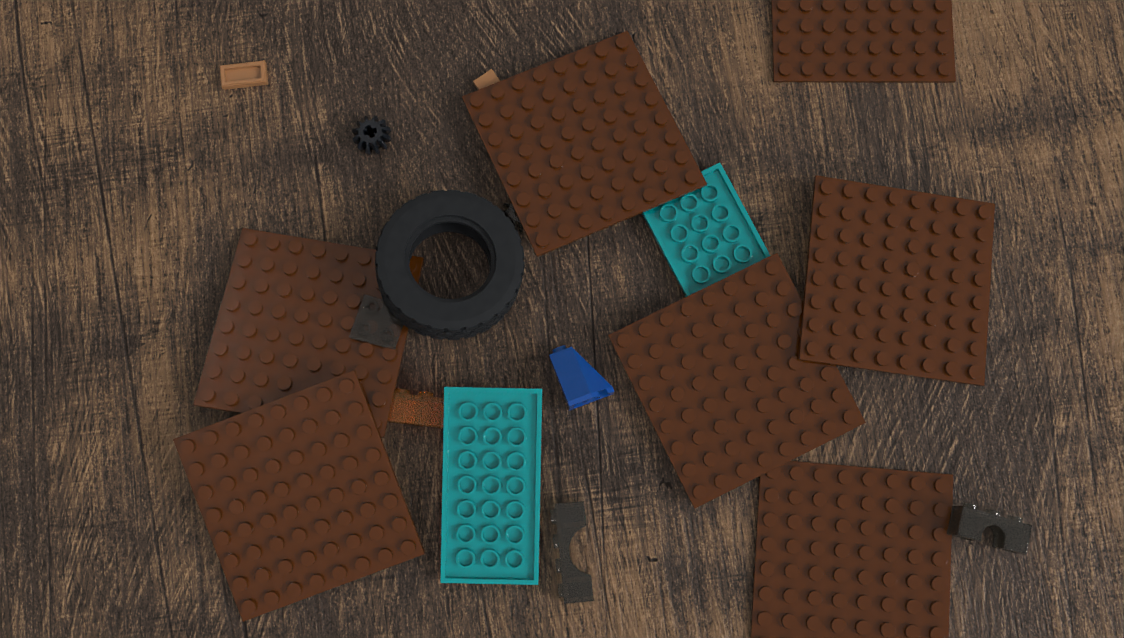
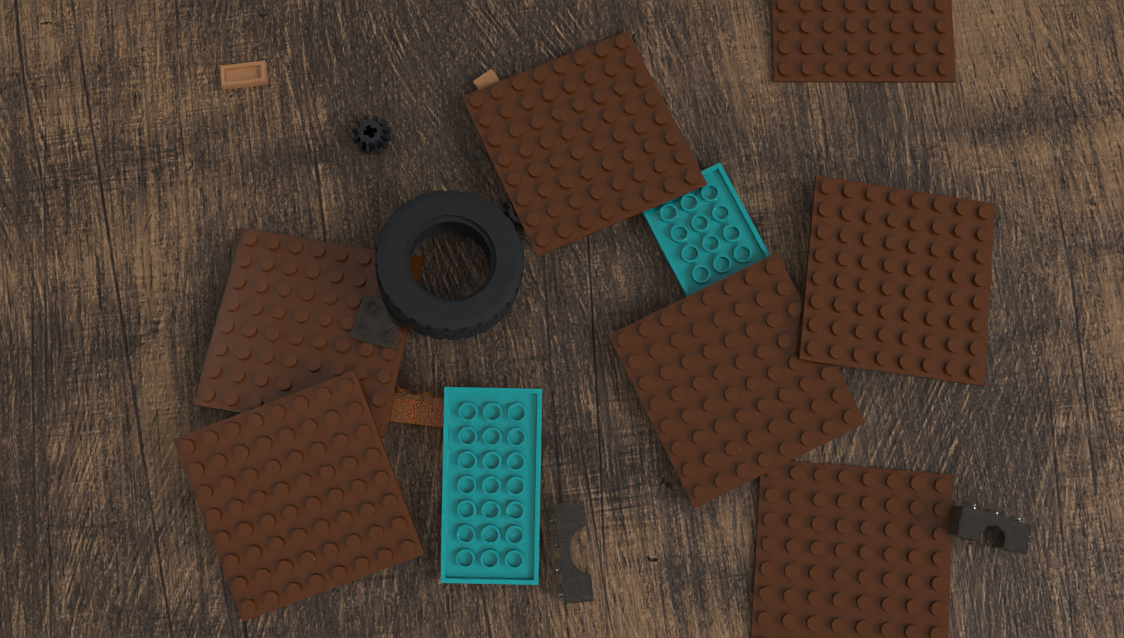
blue slope [549,345,615,411] -> none

